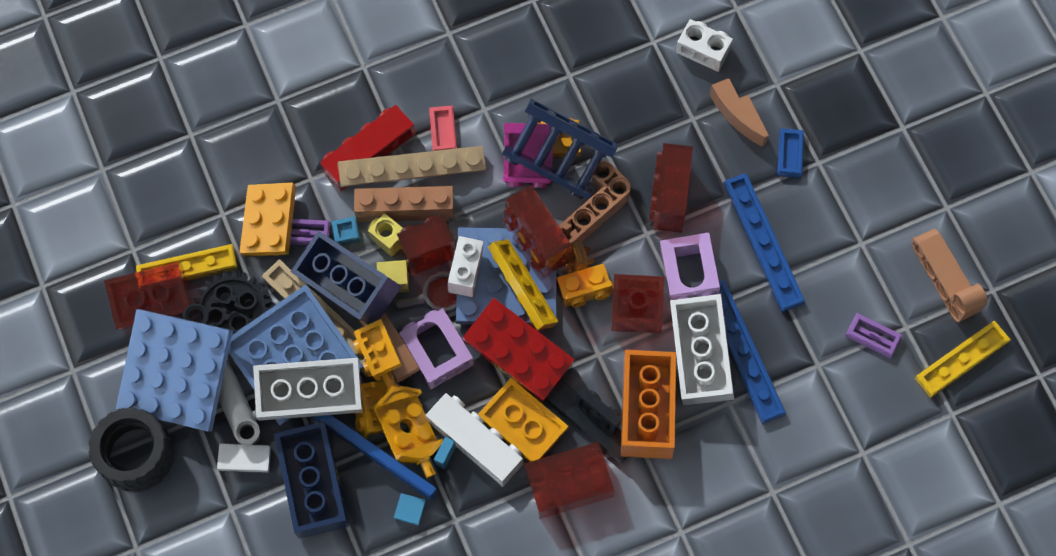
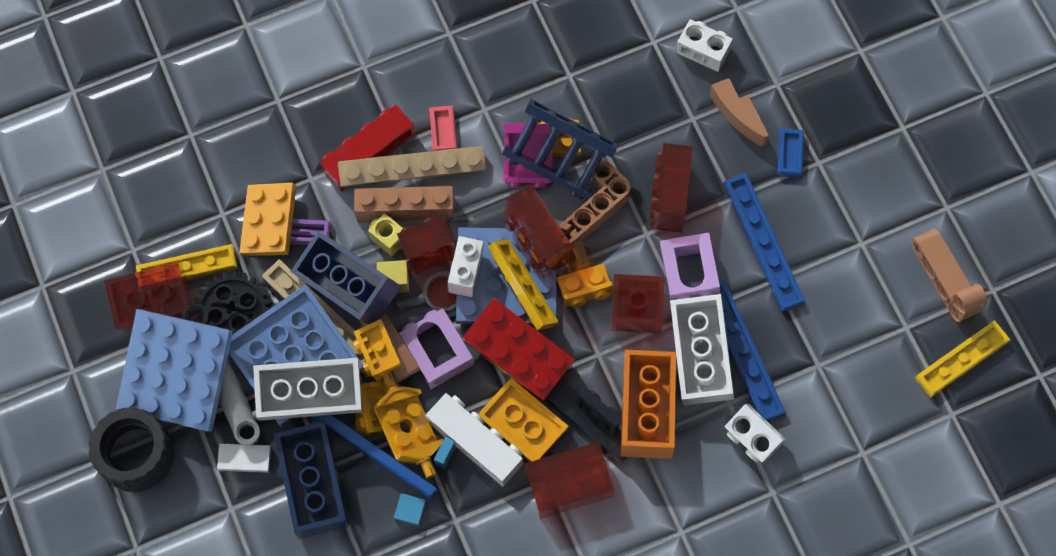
dark azure tile [331,216,361,246] -> none
medium lavender tile [845,313,902,359] -> none
none -> white brick [724,404,786,462]

